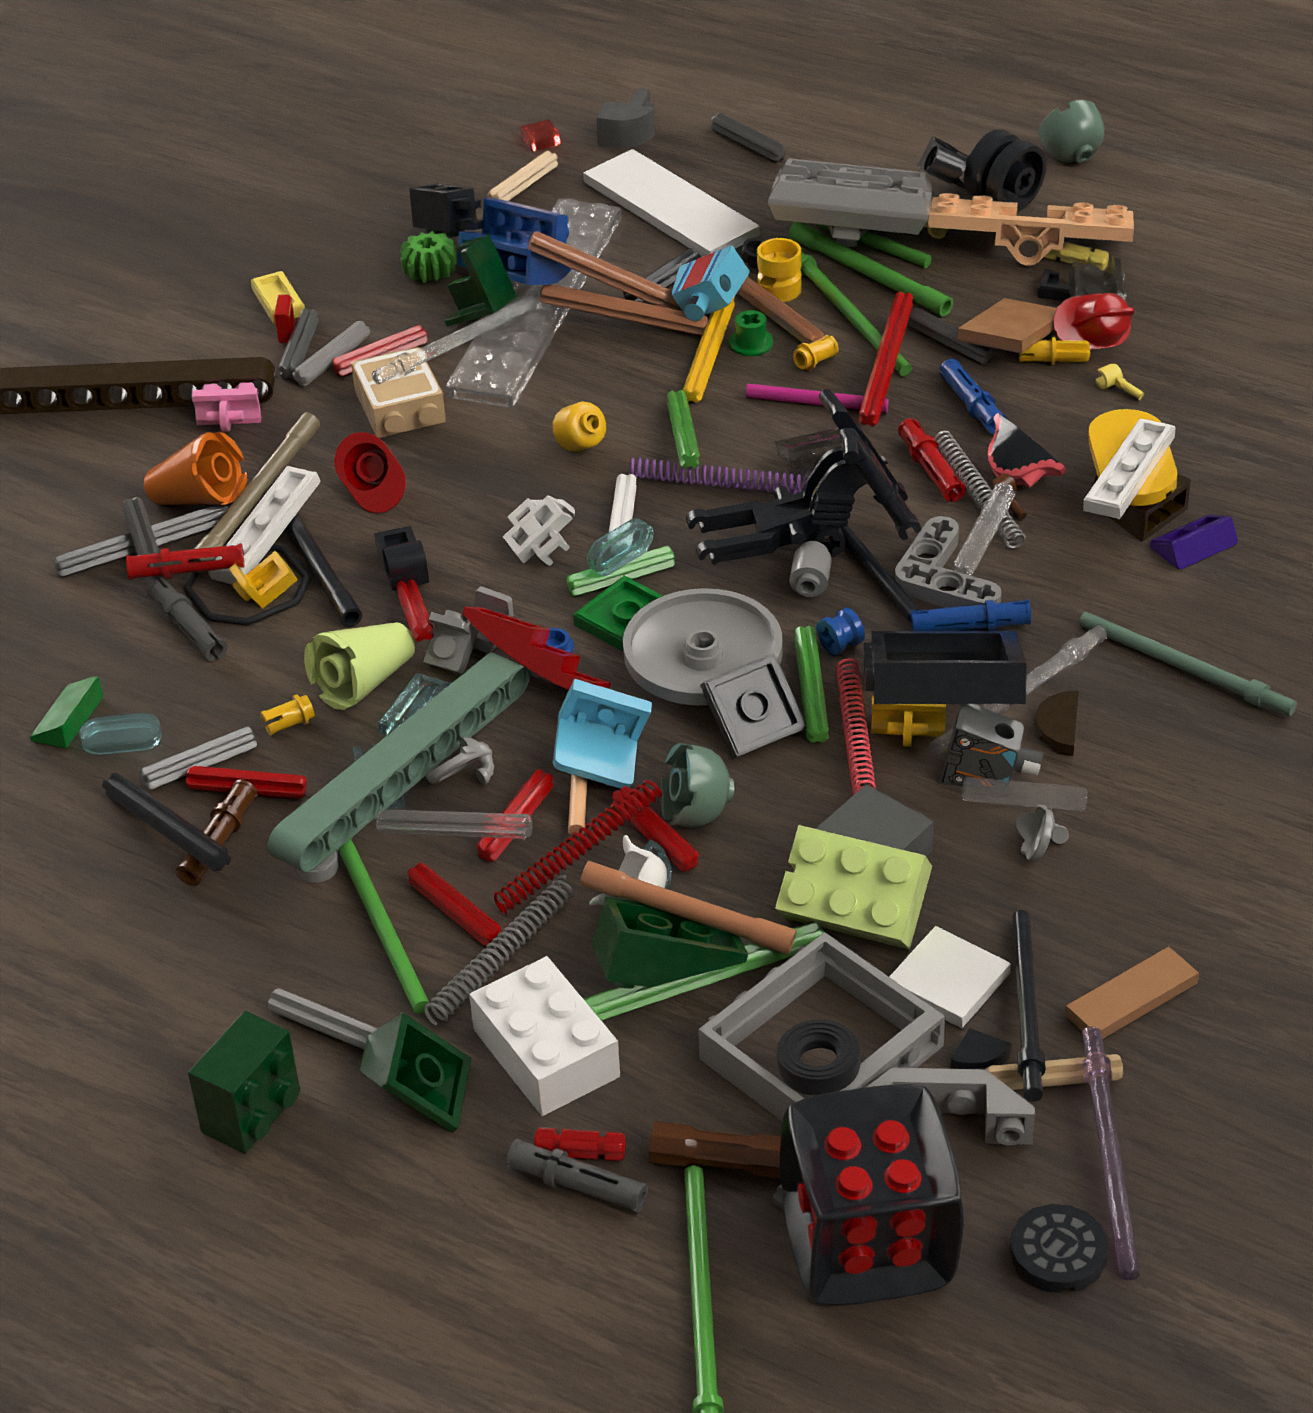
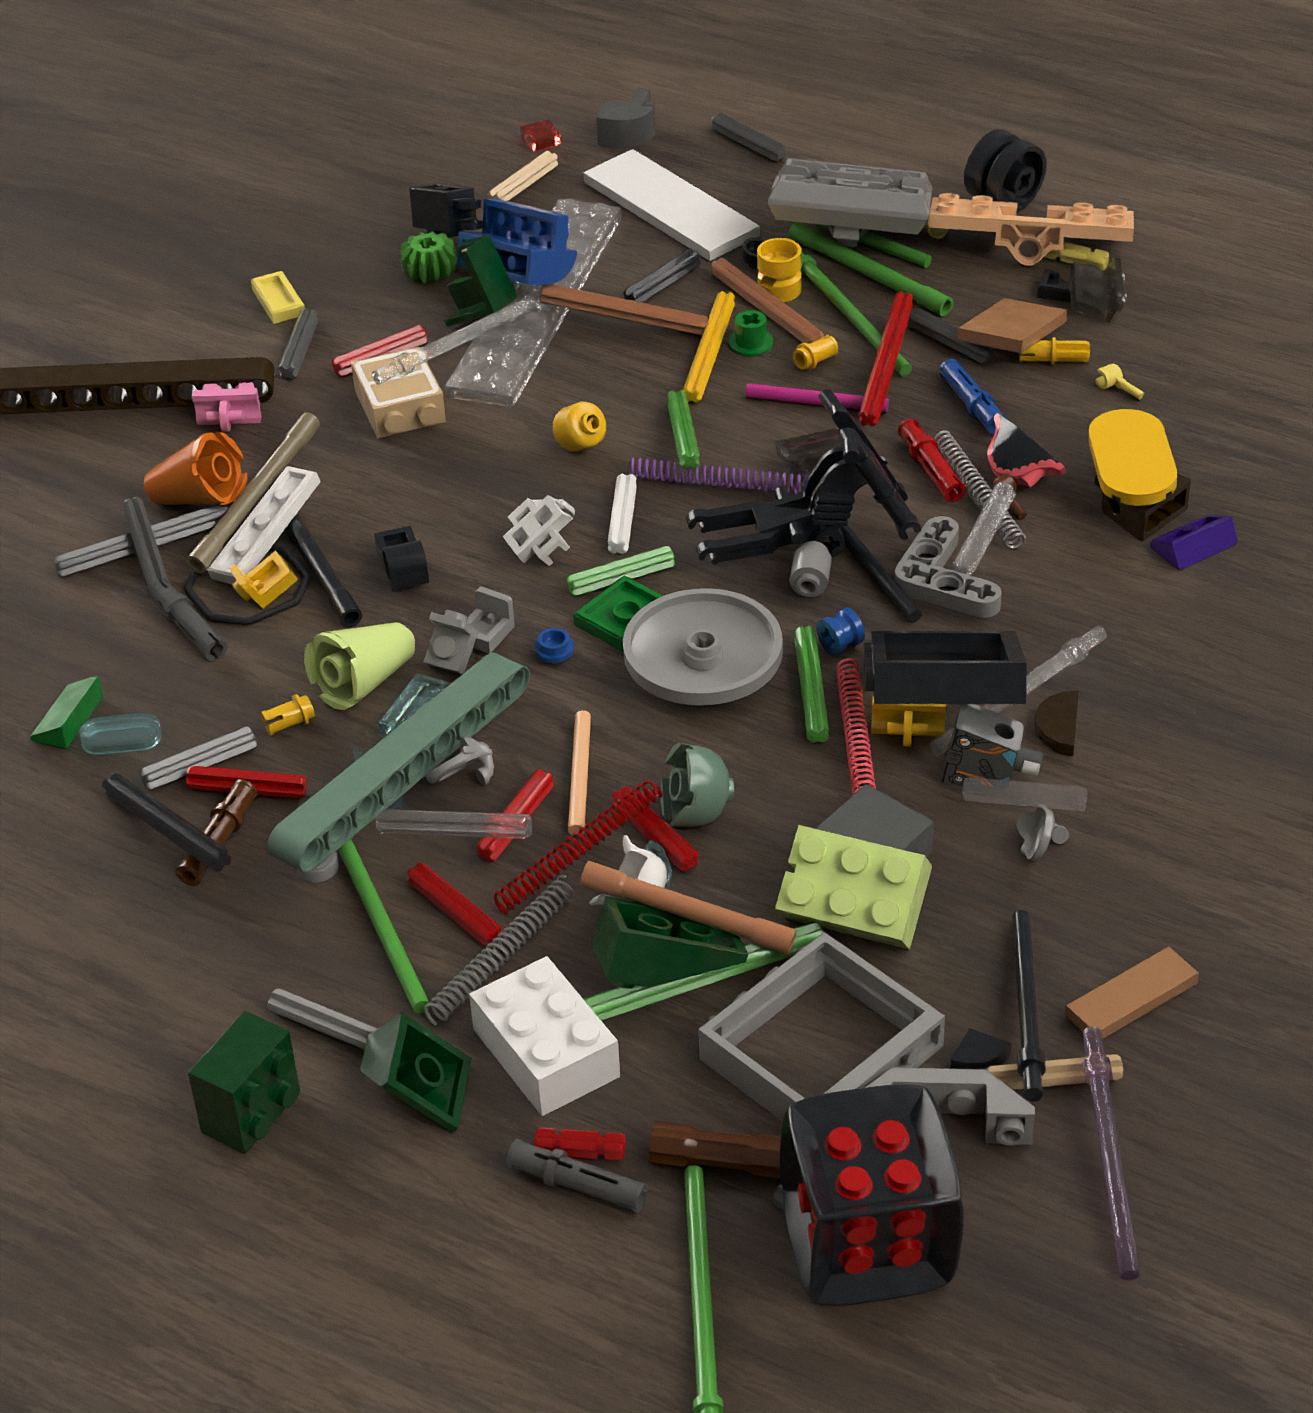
red pin [126,543,245,580] -> none
red tile [274,295,295,343] -> none
light grey axle [292,321,371,386] -> none
red piece [334,432,406,513] -> none
red axle [396,579,434,643] -> none
red slope [463,607,611,690] -> none
nougat axle [528,231,681,311] -> none
medium azure bracket [553,679,652,788] -> none
clear light blue tile [587,518,654,576] -> none
medium azure torso [672,245,750,321] -> none
tile [700,653,807,759] -> none
black tyre [776,1020,861,1095] -> none
white tile [889,926,1011,1028] -> none
blue pin [911,599,1031,631] -> none
black piece [917,136,969,189] -> none
black tile [1010,1204,1108,1293] -> none
sand green cylinder [1038,100,1105,163] -> none
red piece [1053,293,1135,350] -> none
sand green bar [1079,612,1297,716] -> none
white tile [1083,419,1175,519] -> none

